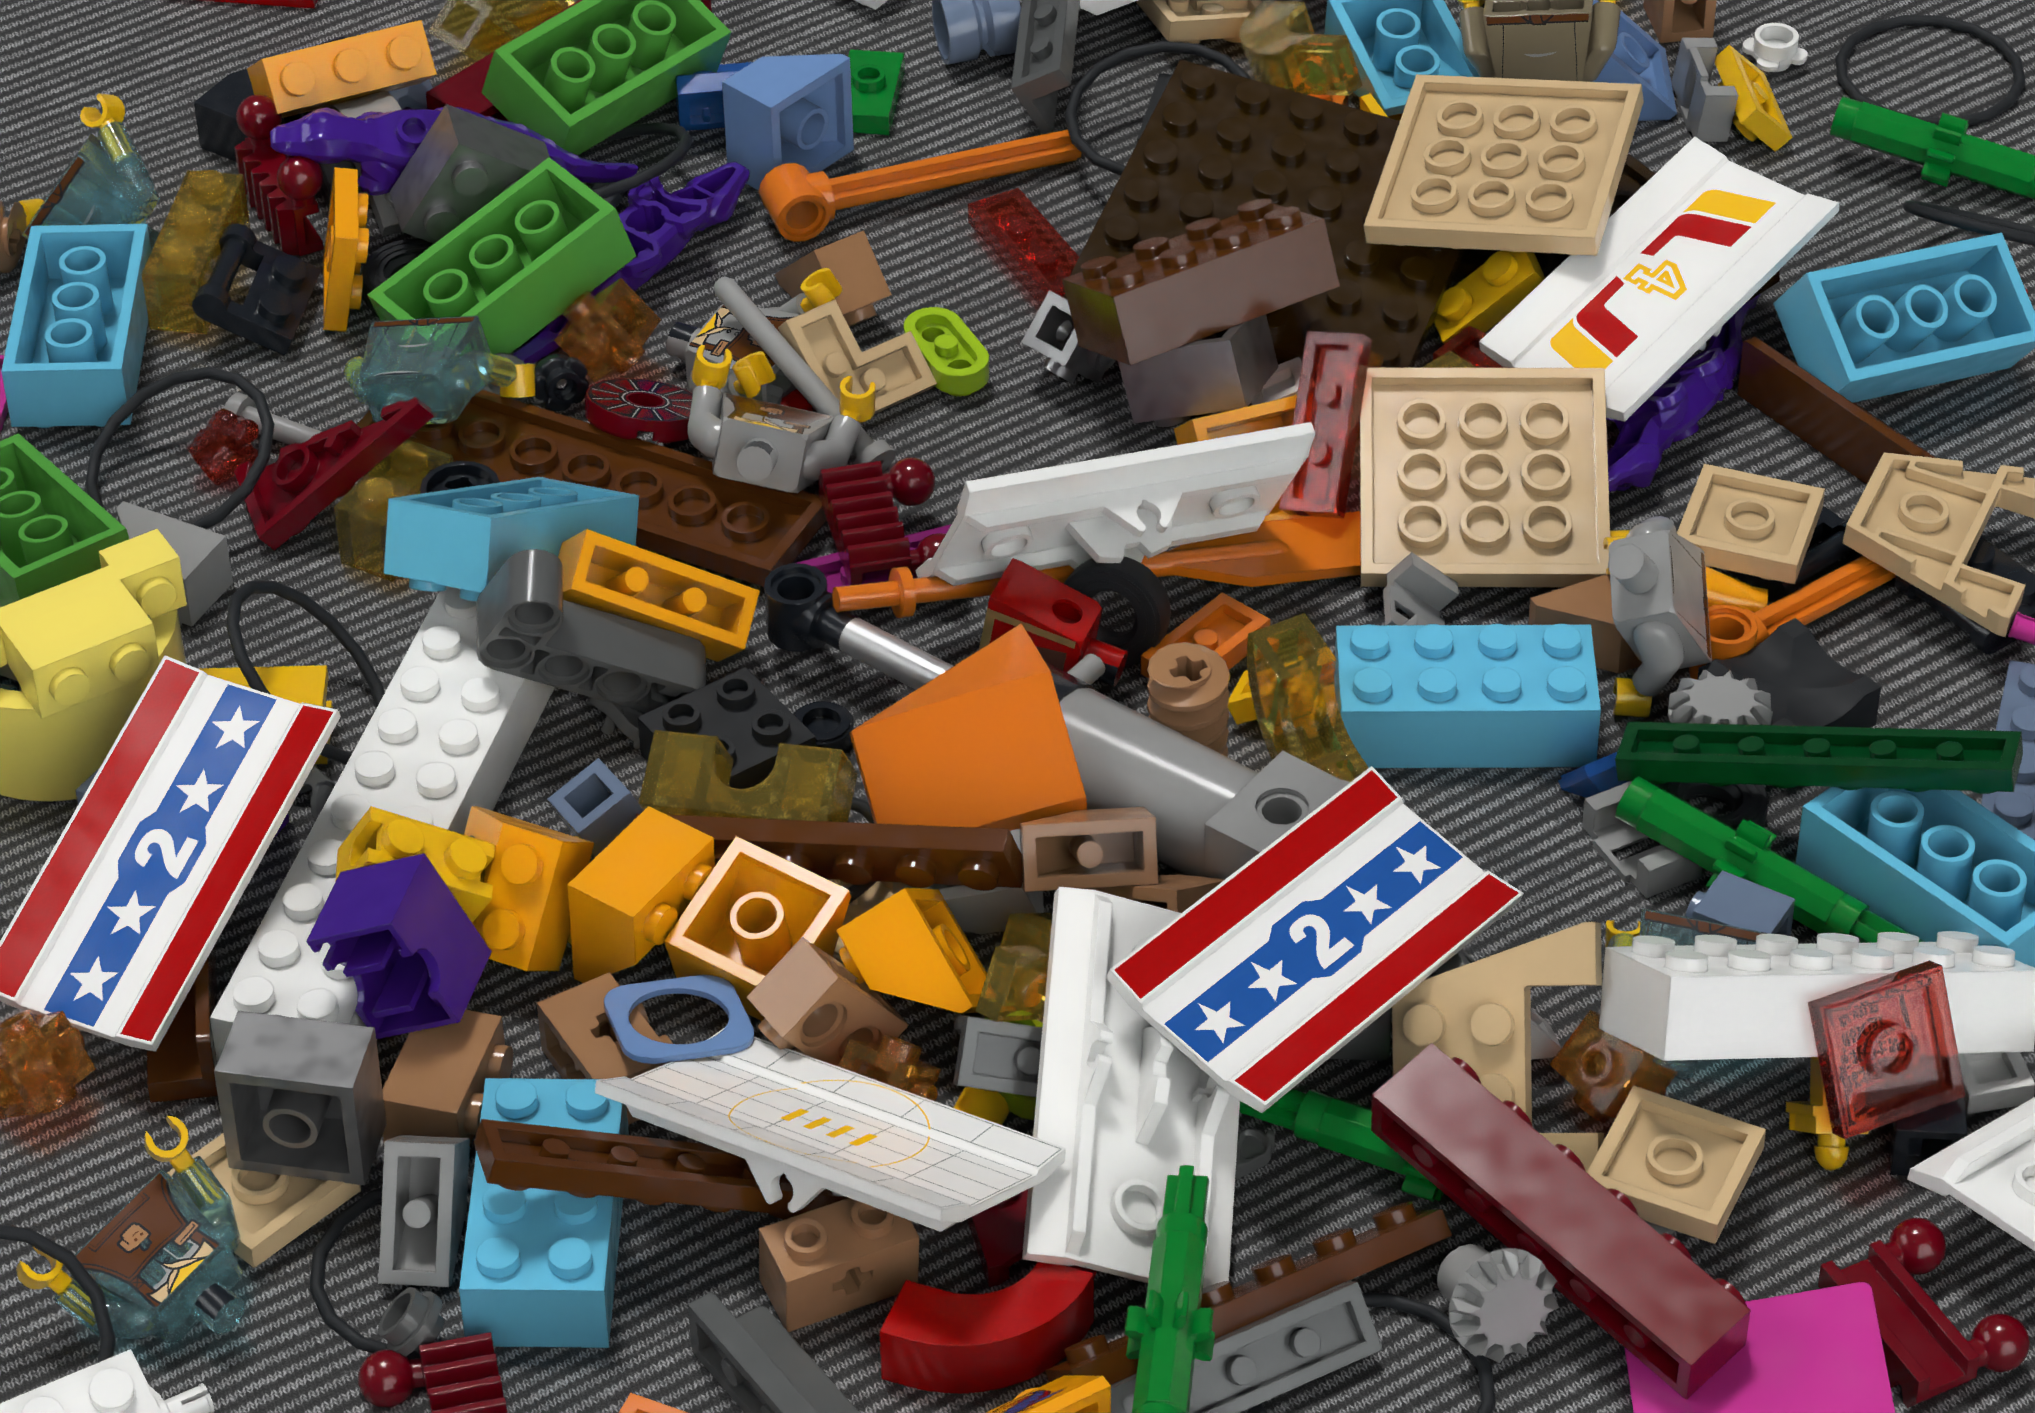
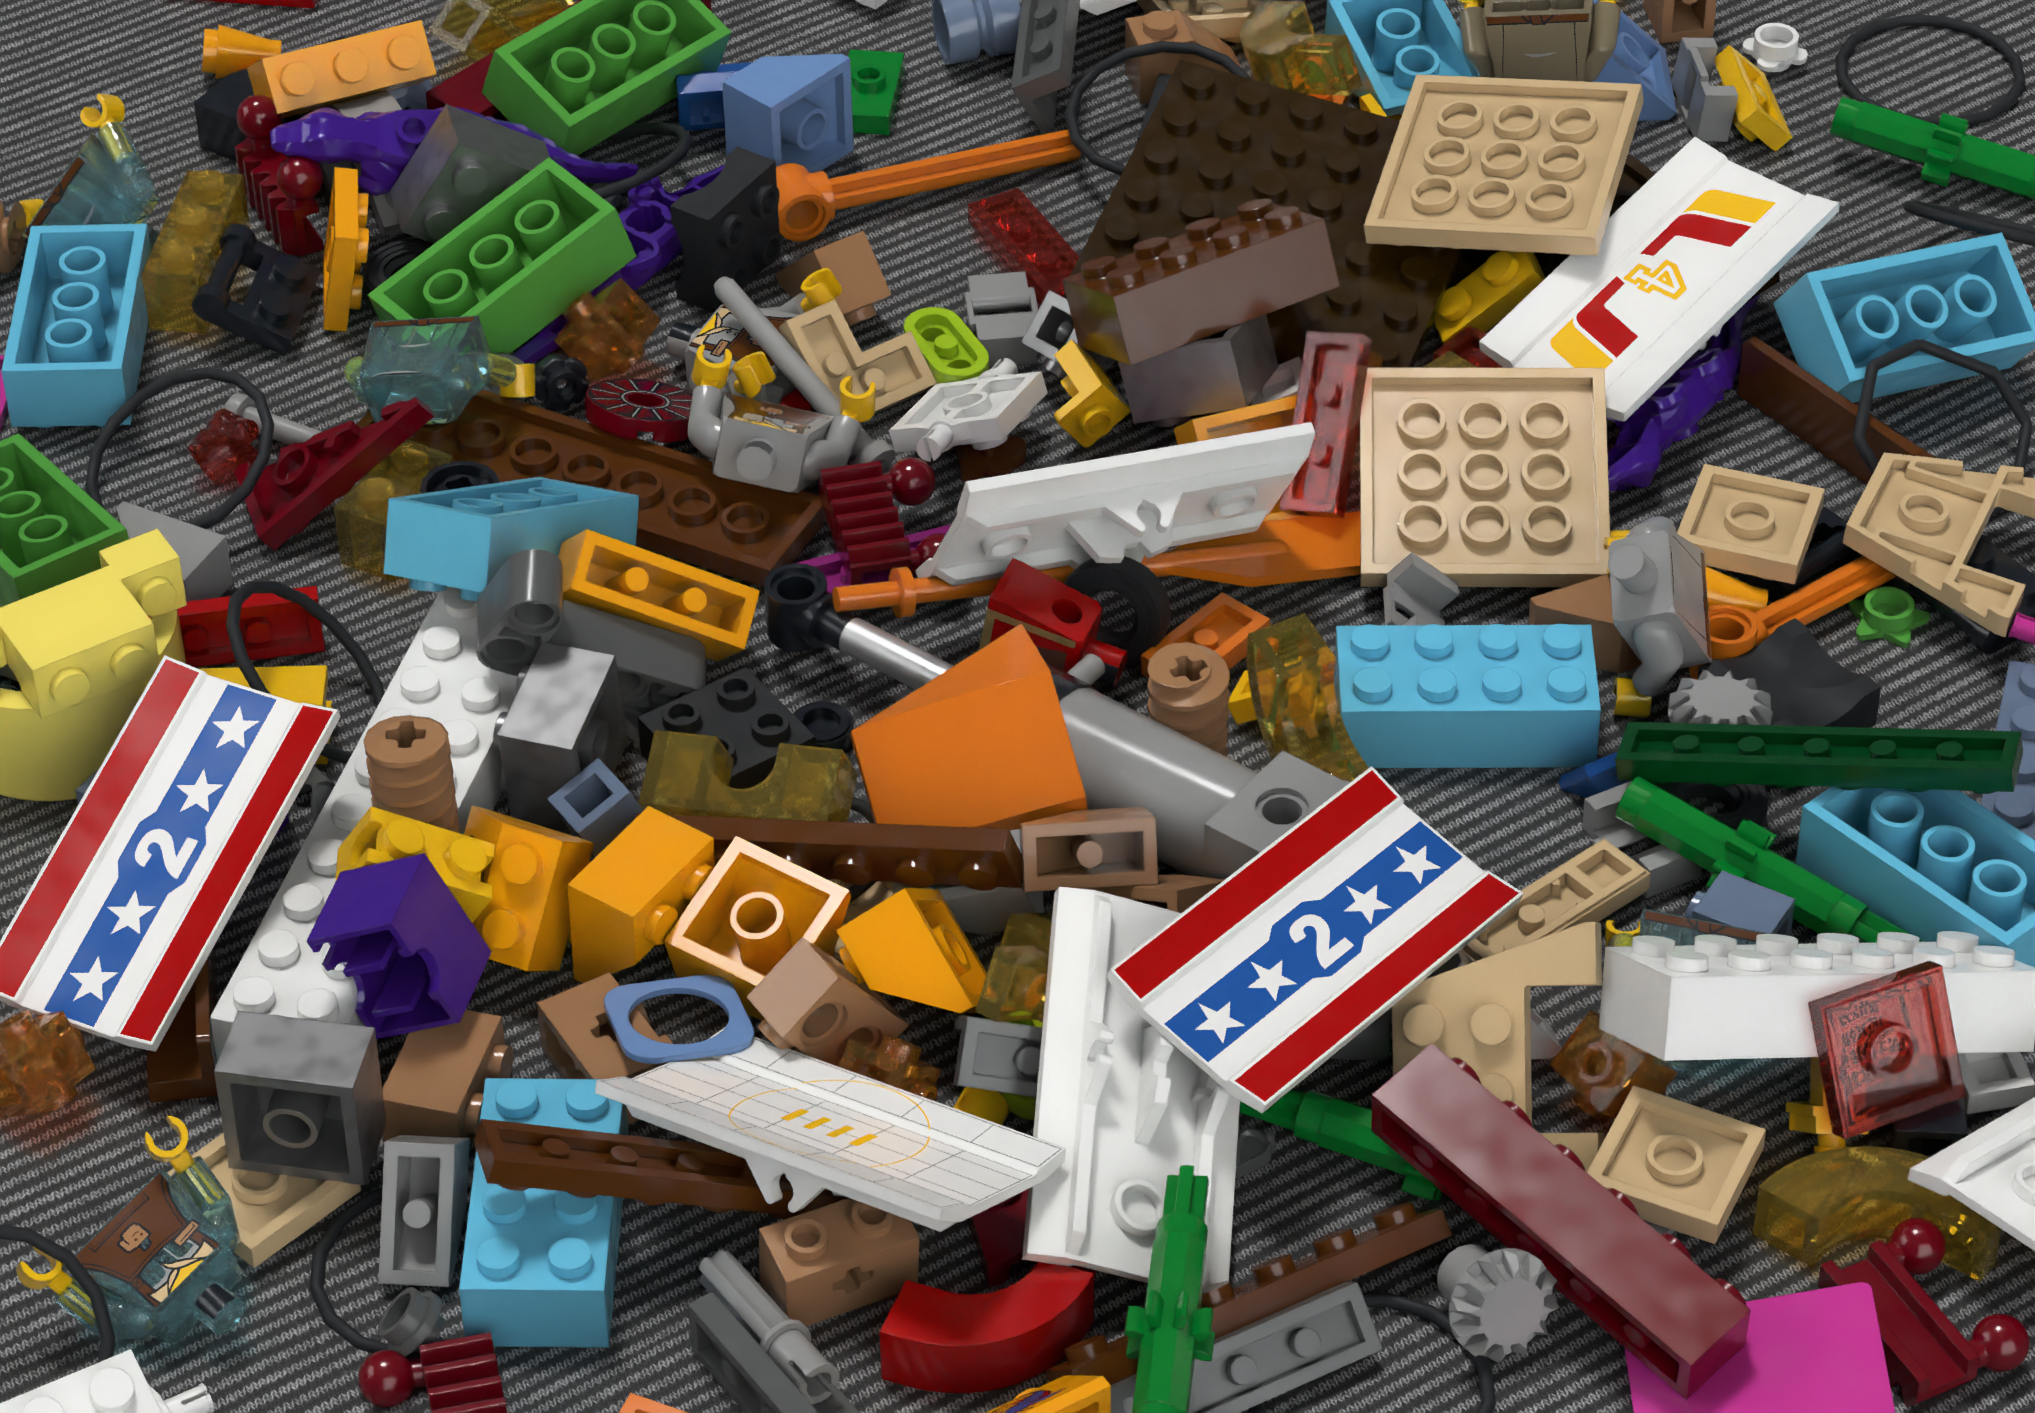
none -> red plate [148,586,325,667]
none -> light orange cone [202,24,282,79]
none -> medium nougat piece [363,715,460,833]
none -> flat silver brick [493,641,628,833]
none -> black brick [670,147,782,313]
none -> light grey axle [699,1250,840,1404]
none -> white plate [889,358,1048,461]
none -> reddish brown piece [956,436,1026,482]
none -> light grey piece [964,271,1038,367]
none -> yellow bracket [1054,339,1131,447]
none -> medium nougat slope [1125,10,1241,104]
none -> tan plate [1463,838,1651,961]
none -> clear yellow arch [1753,1146,2001,1282]
none -> bright green plate [1849,587,1930,648]
none -> black piece [1853,339,2033,517]

